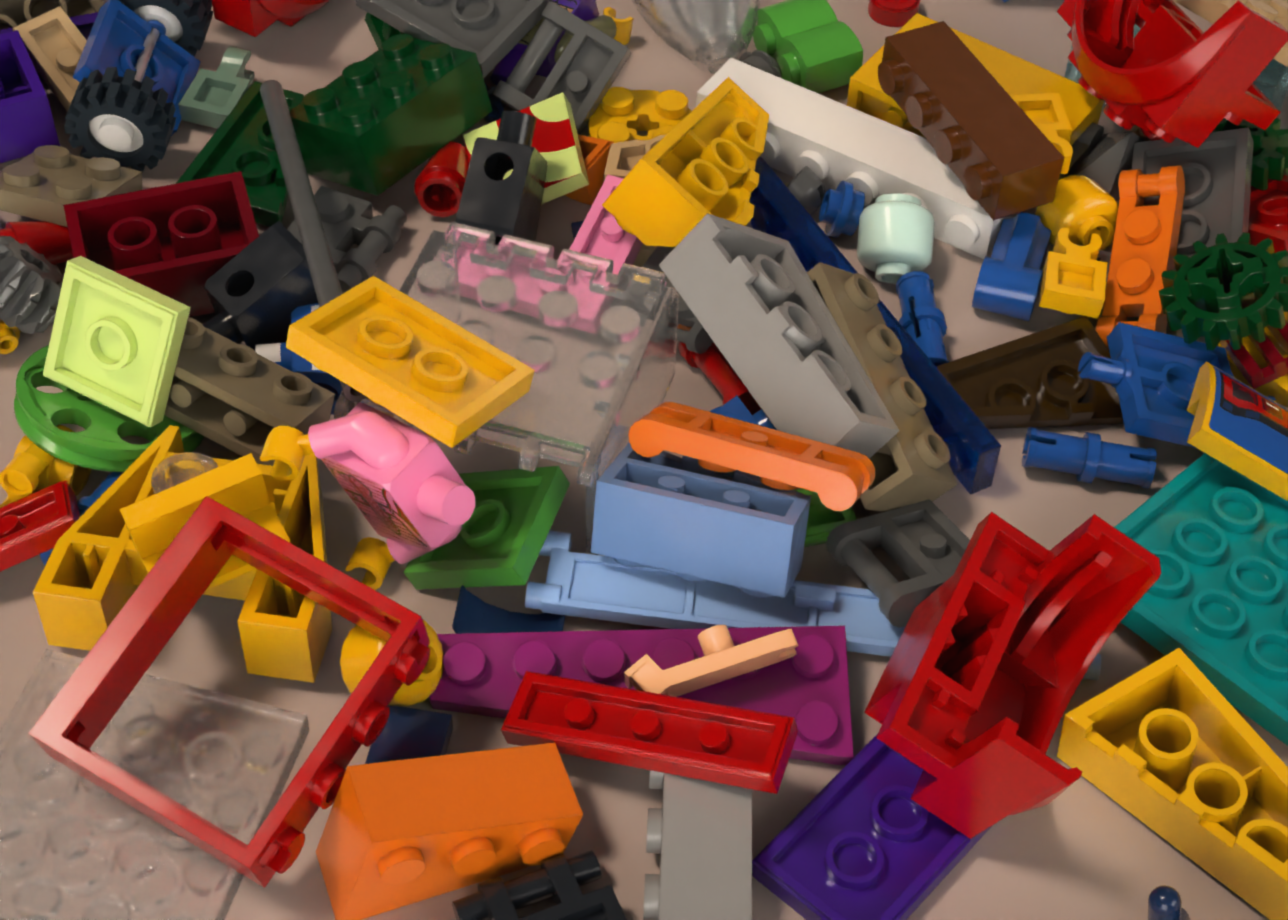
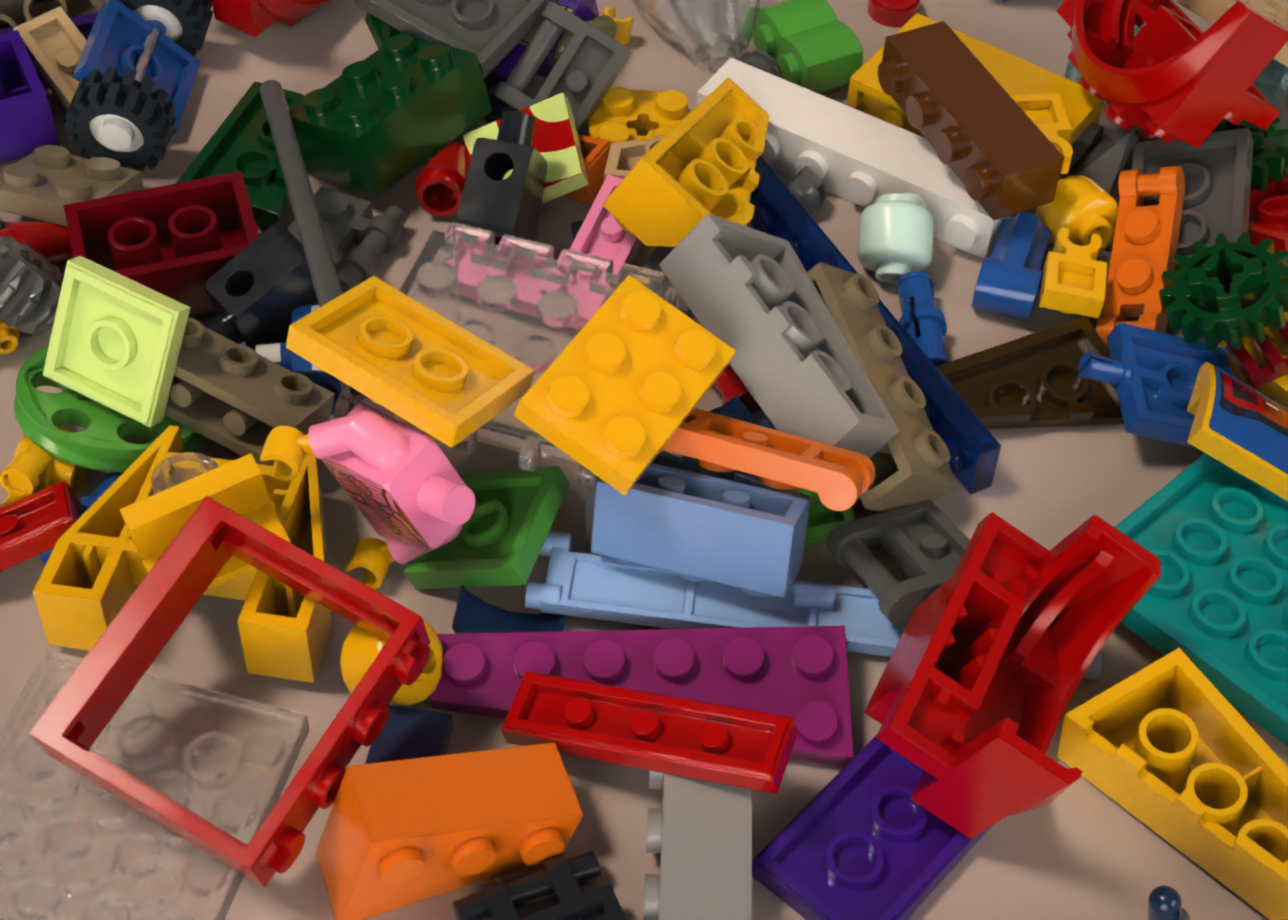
sand green plate [178,46,255,129] -> none
light nougat piece [624,625,798,697] -> none
blue plate [819,181,865,238] -> none
blue pin [1022,427,1157,489] -> none
none -> yellow plate [513,275,736,496]

